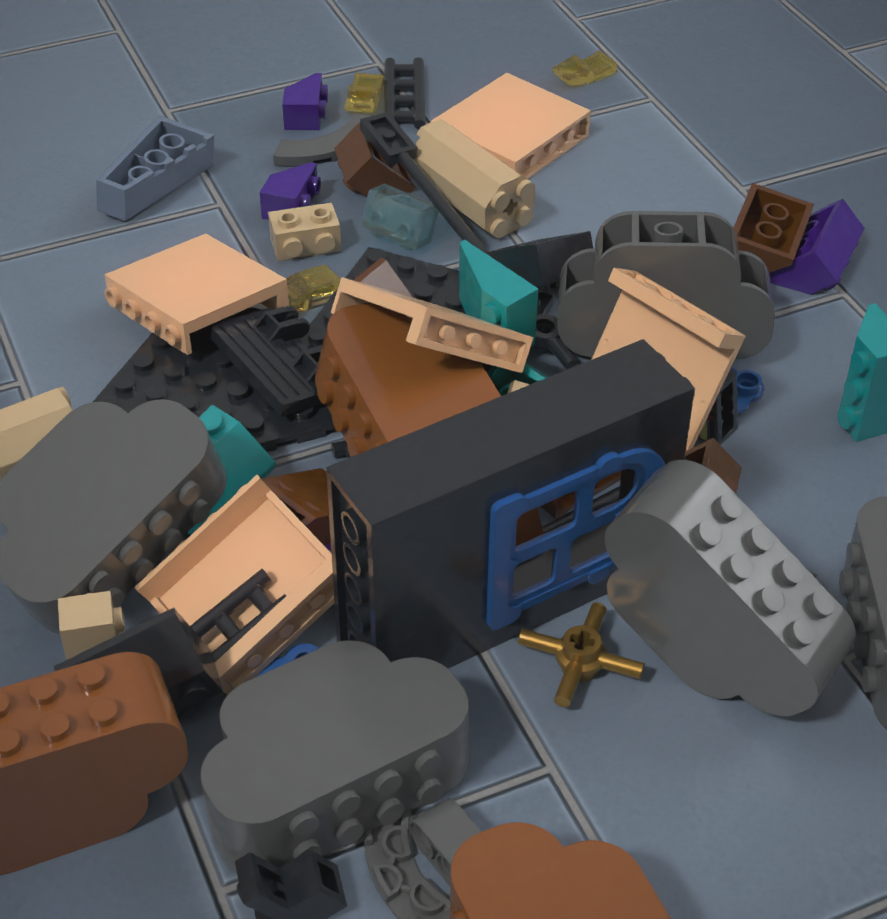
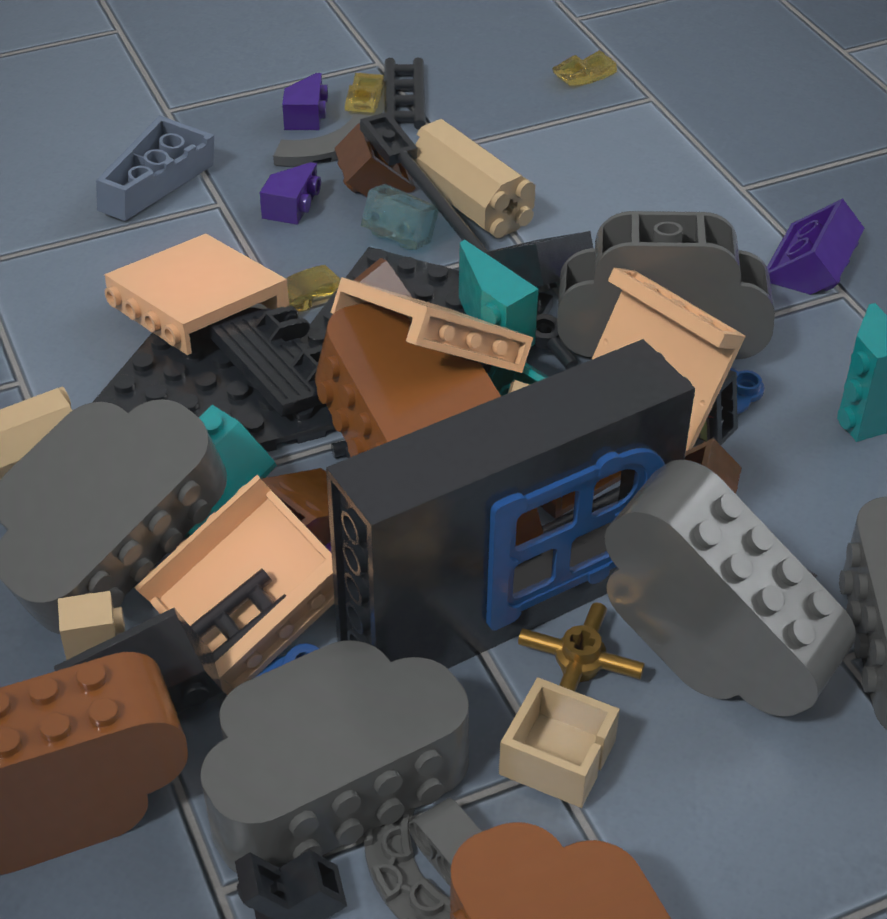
tan brick [268,203,341,261] -> none
light nougat panel [430,73,591,179] -> none
reddish brown slope [733,183,814,273] -> none
none -> tan piece [499,677,620,808]

